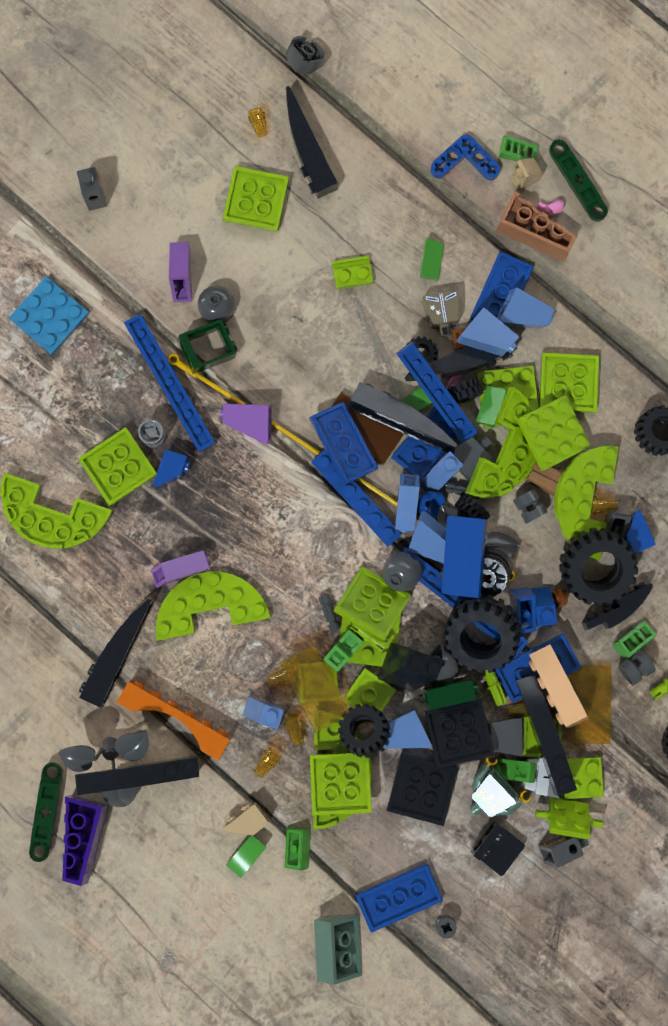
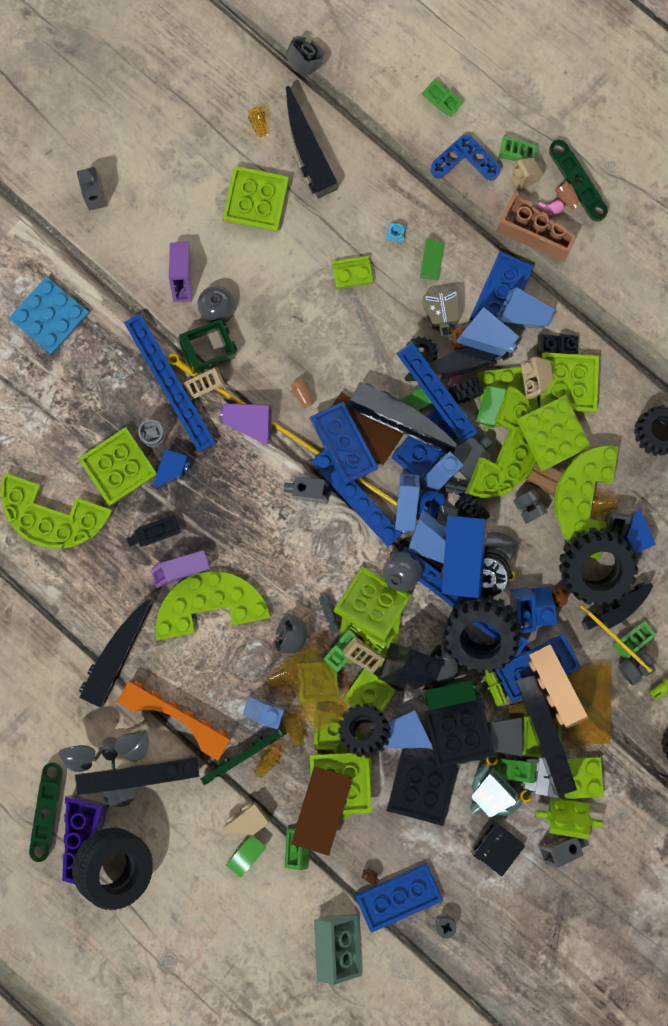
none -> black tyre [72,827,153,910]
none -> black hinge [126,515,181,547]
none -> tan slope [184,368,225,400]
none -> dark green piece [200,727,287,785]
none -> dark grey cylinder [273,614,309,654]
none -> dark grey torso [284,477,331,504]
none -> nougat cone [290,379,314,408]
none -> reddish brown tile [291,766,352,856]
none -> tan slope [343,636,385,674]
none -> reddish brown plate [361,868,380,885]
none -> medium azure plate [386,223,406,243]
none -> bright green slope [421,79,463,117]
none -> tan slope [521,357,553,400]
none -> black slope [538,334,578,355]
none -> nougat cone [555,181,581,210]
none -> yellow piece [580,604,652,673]

